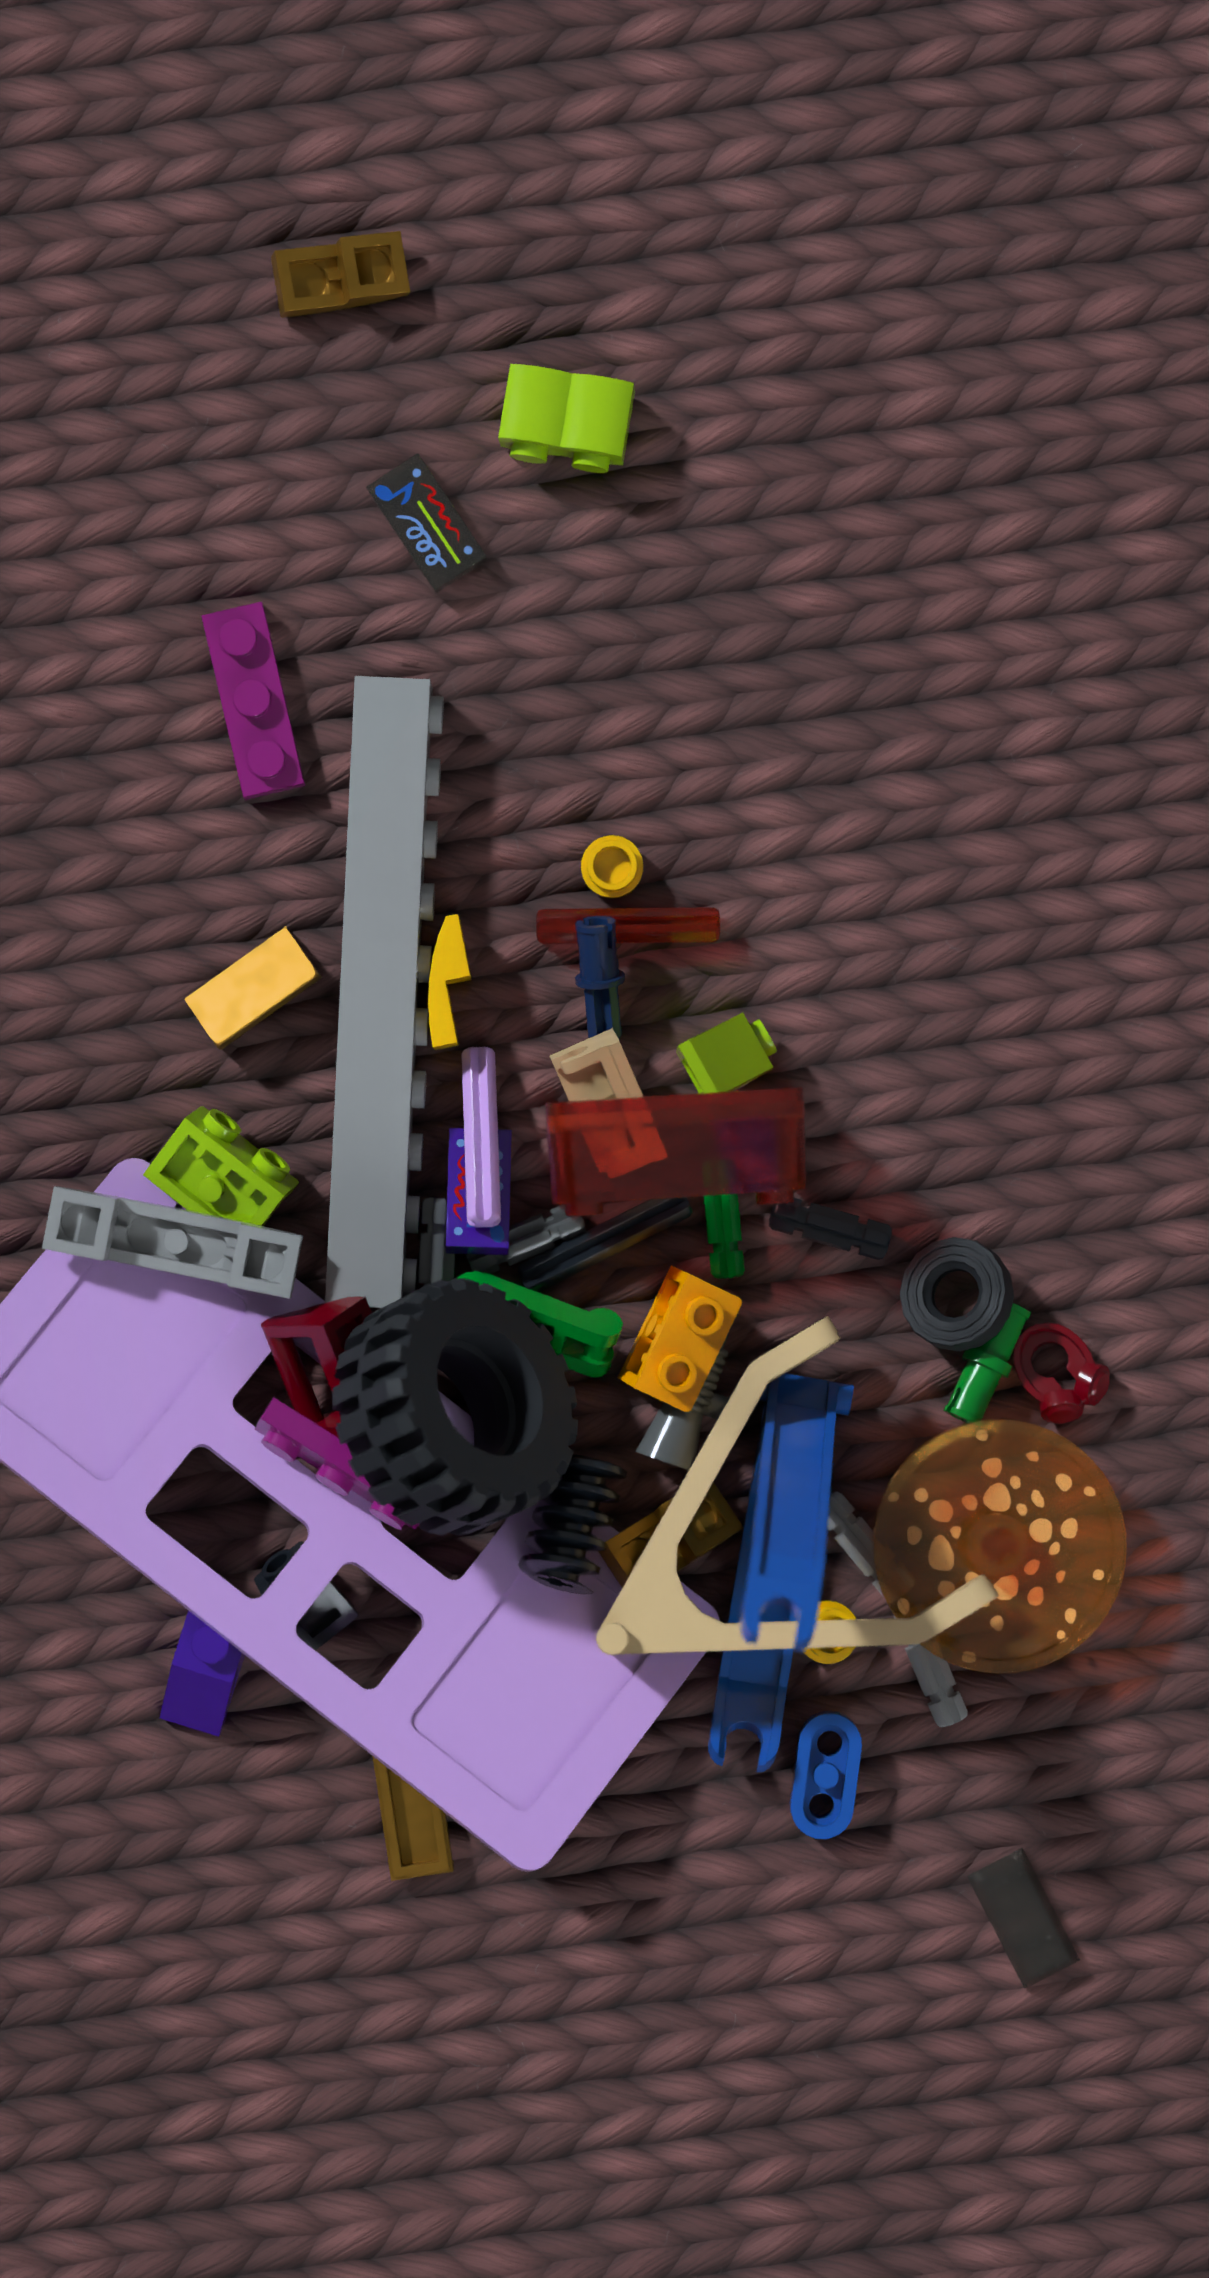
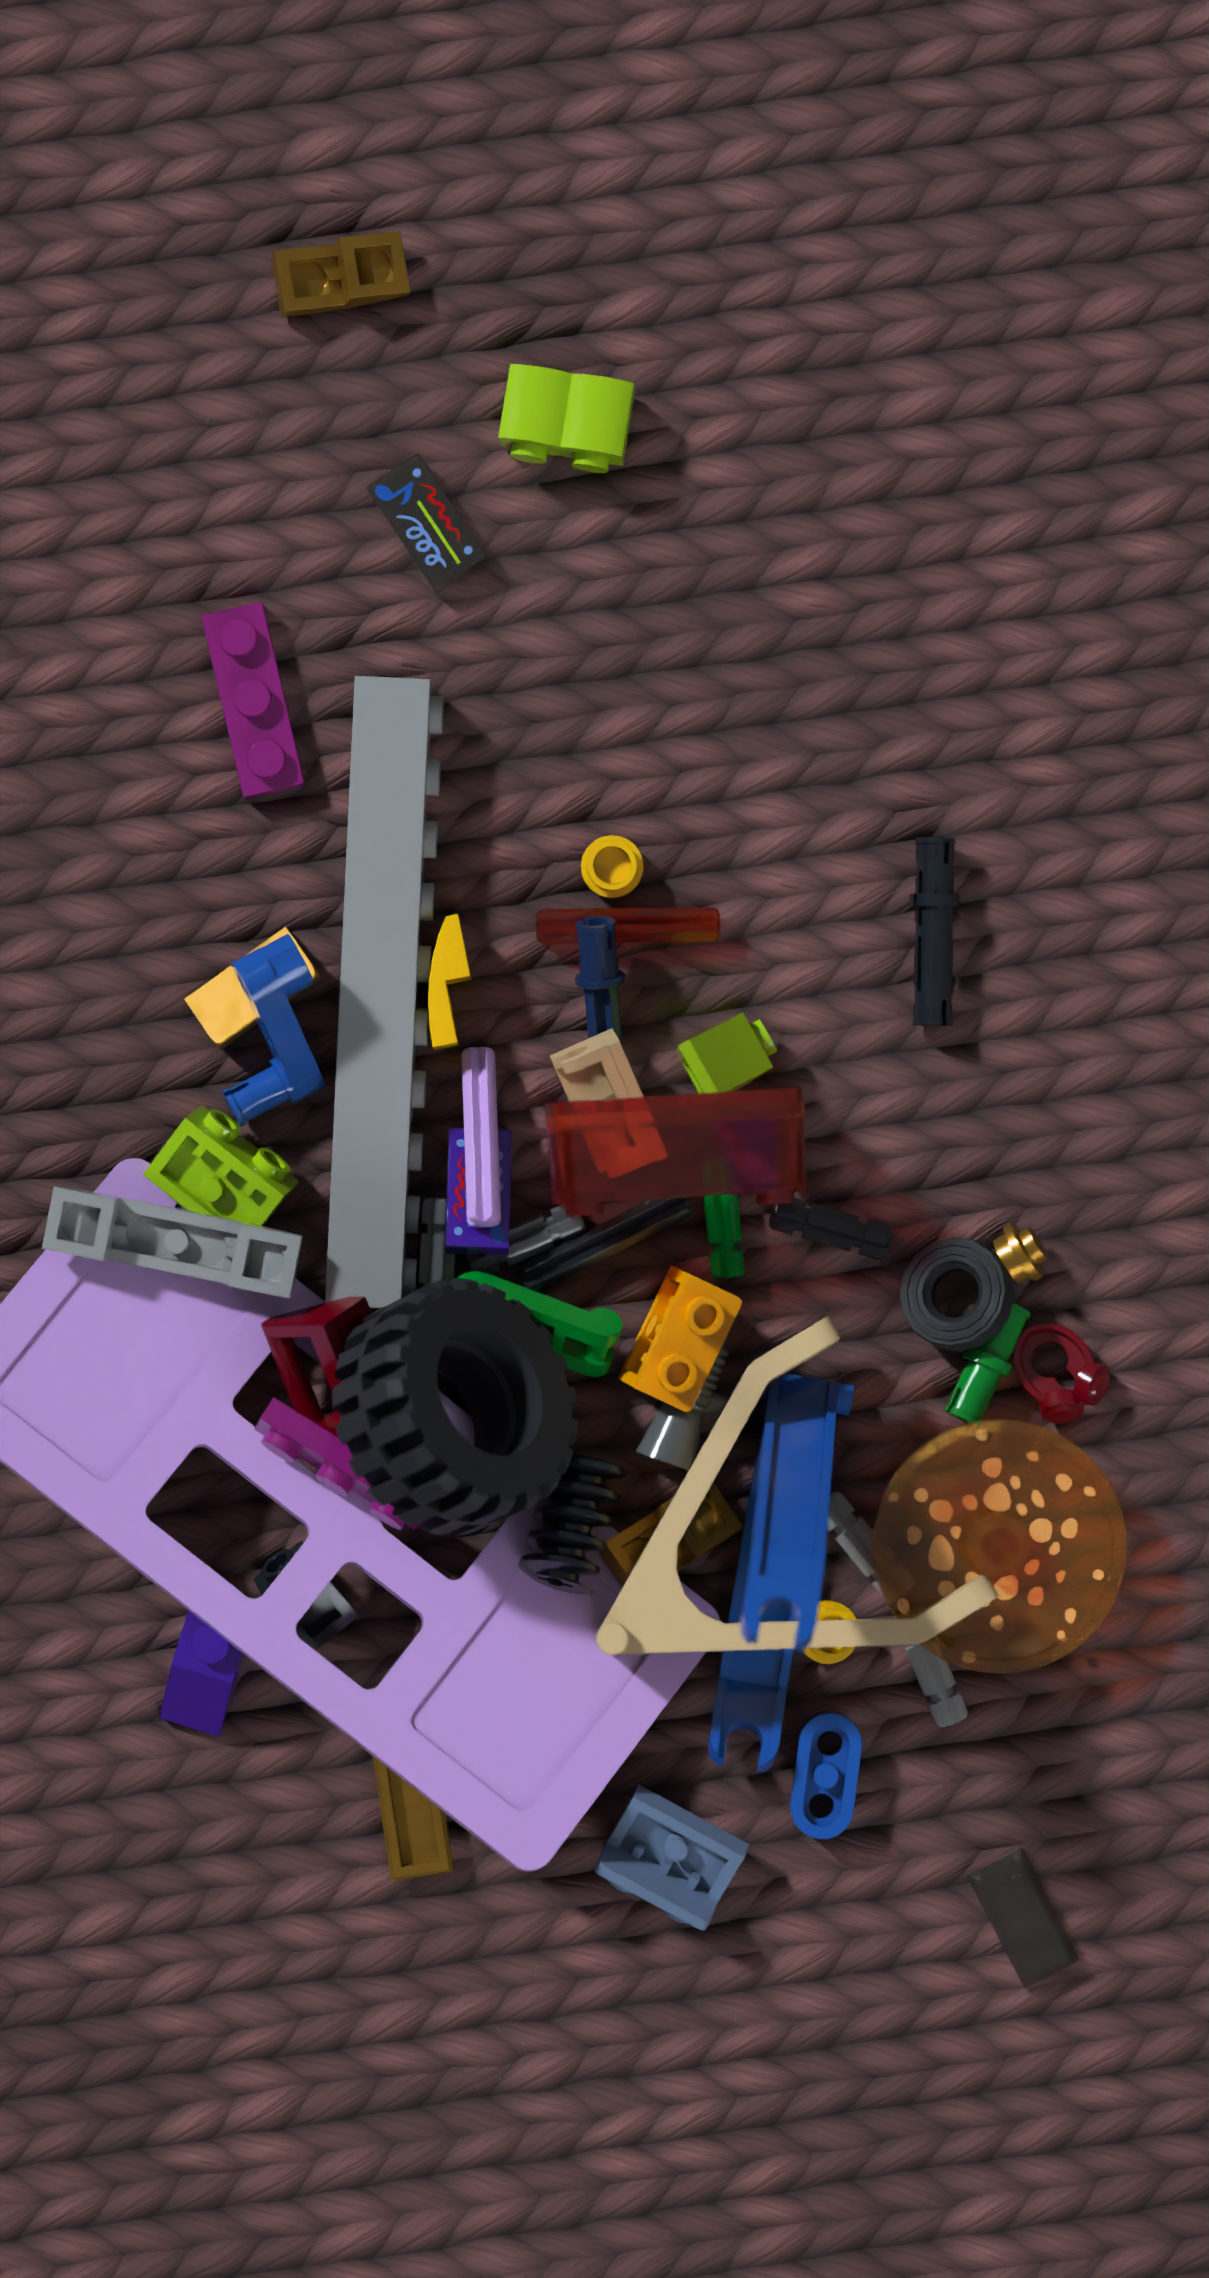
none -> blue beam [221,934,326,1127]
none -> sand blue bracket [594,1784,749,1931]
none -> black pin [910,837,960,1026]
none -> pearl gold plate [993,1222,1048,1283]

